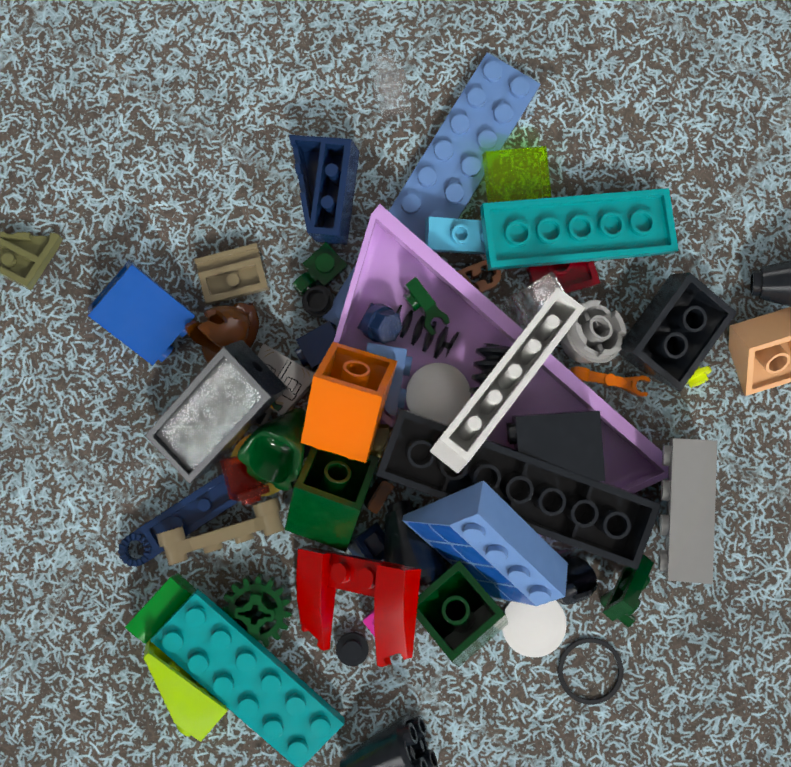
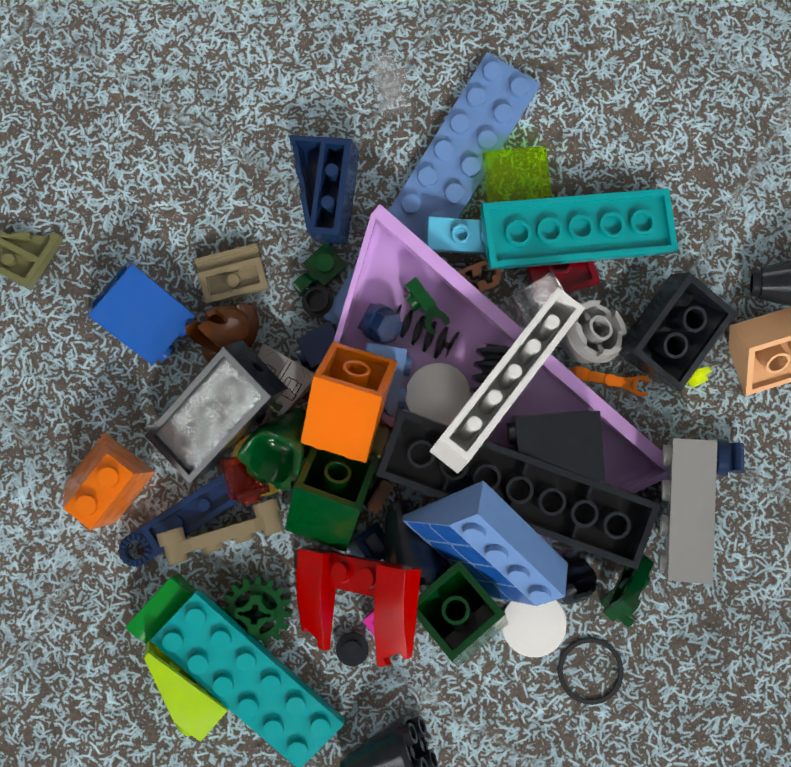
none -> orange slope [63,433,156,530]
none -> dark blue piece [716,439,745,476]

